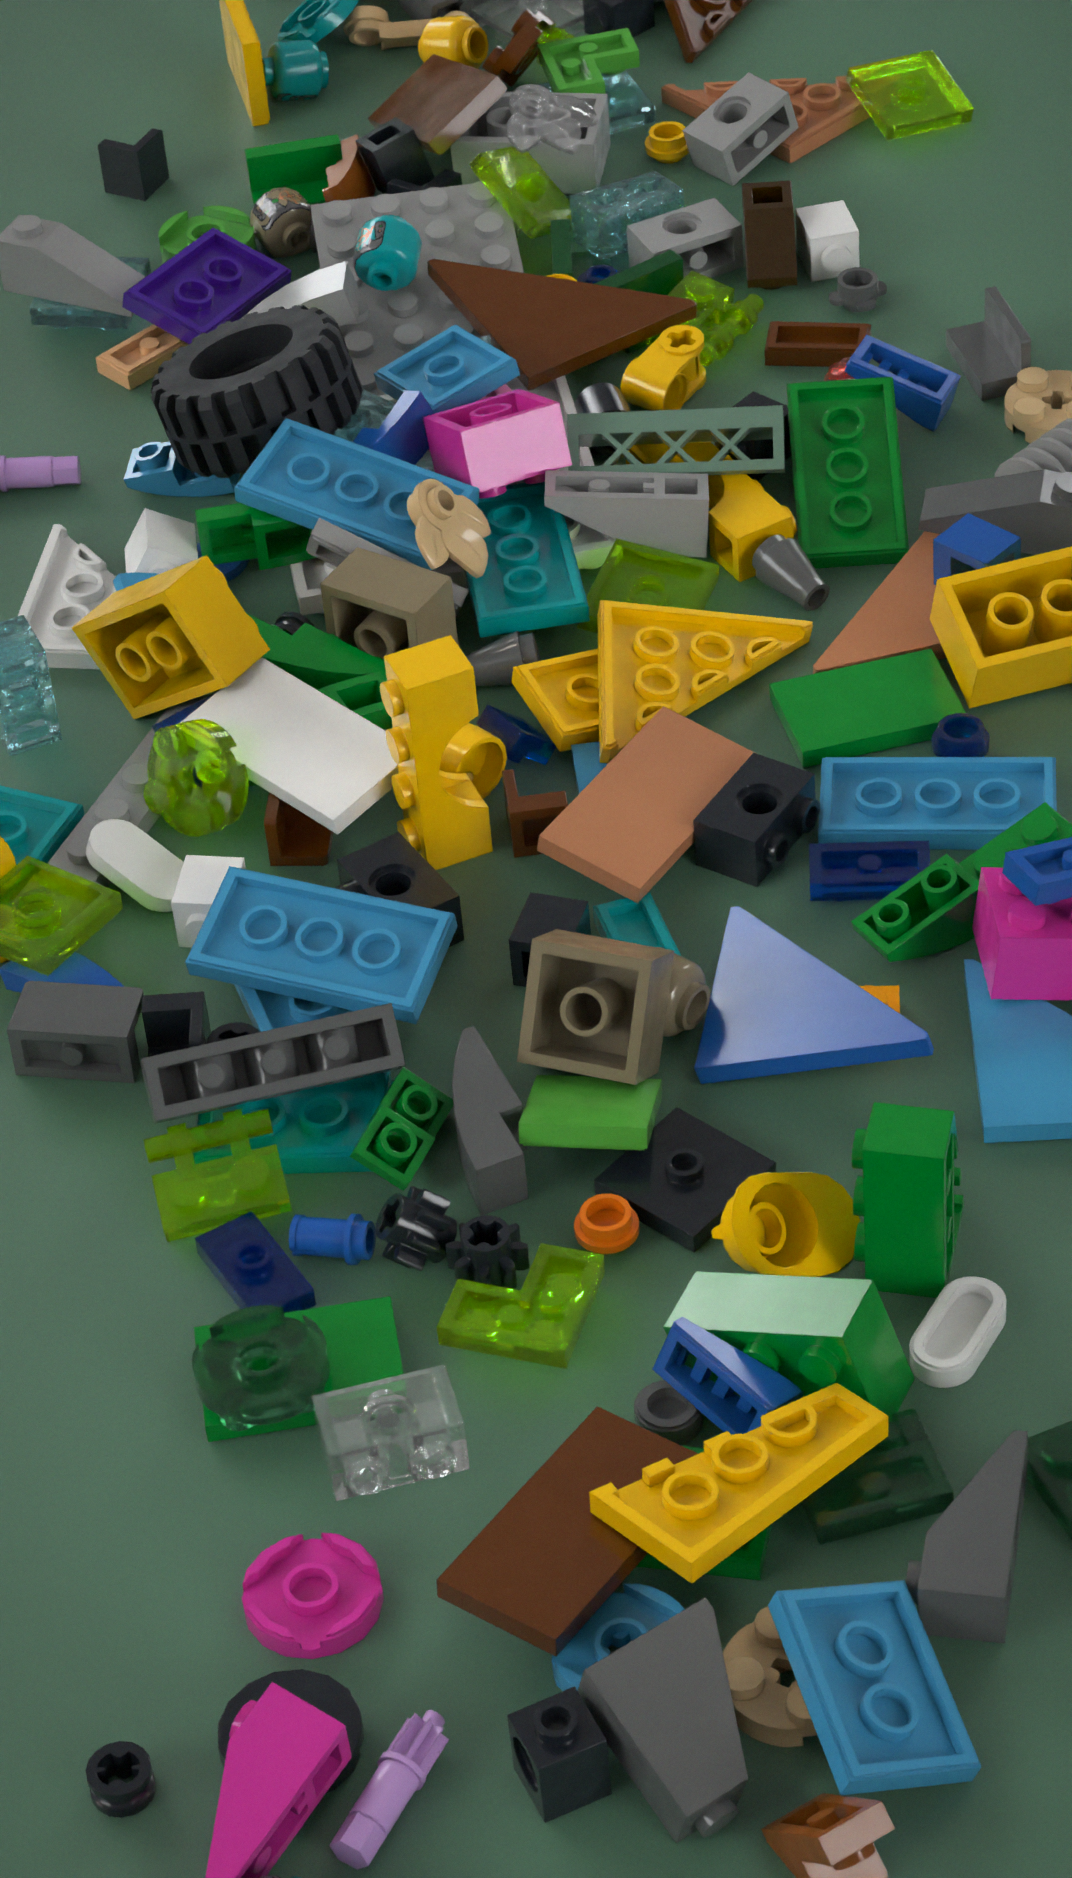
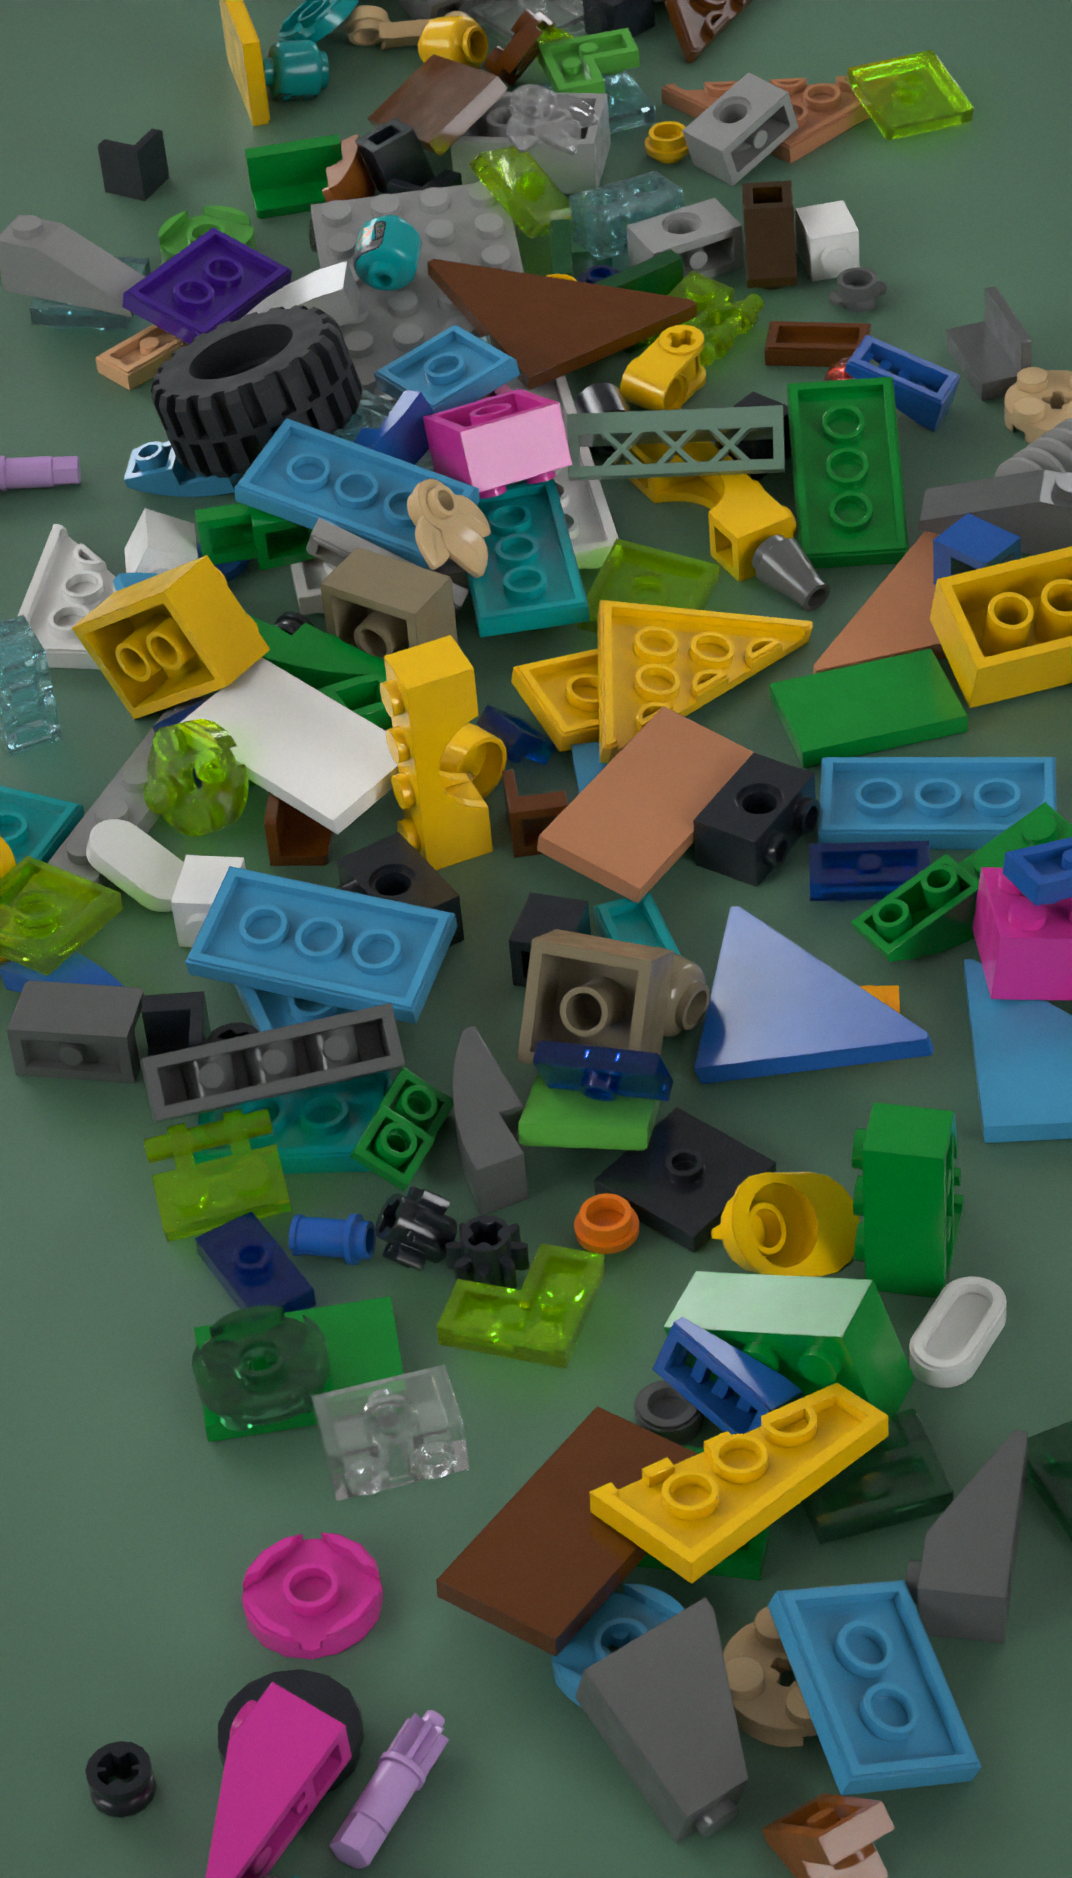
dark tan head [250,187,316,258] -> none
dark grey cone [465,630,541,687] -> none
black brick [507,1686,612,1823] -> none
light grey slope [544,470,709,561] -> none
clear blue plate [932,713,990,757] -> none
none -> clear blue plate [533,1040,673,1101]

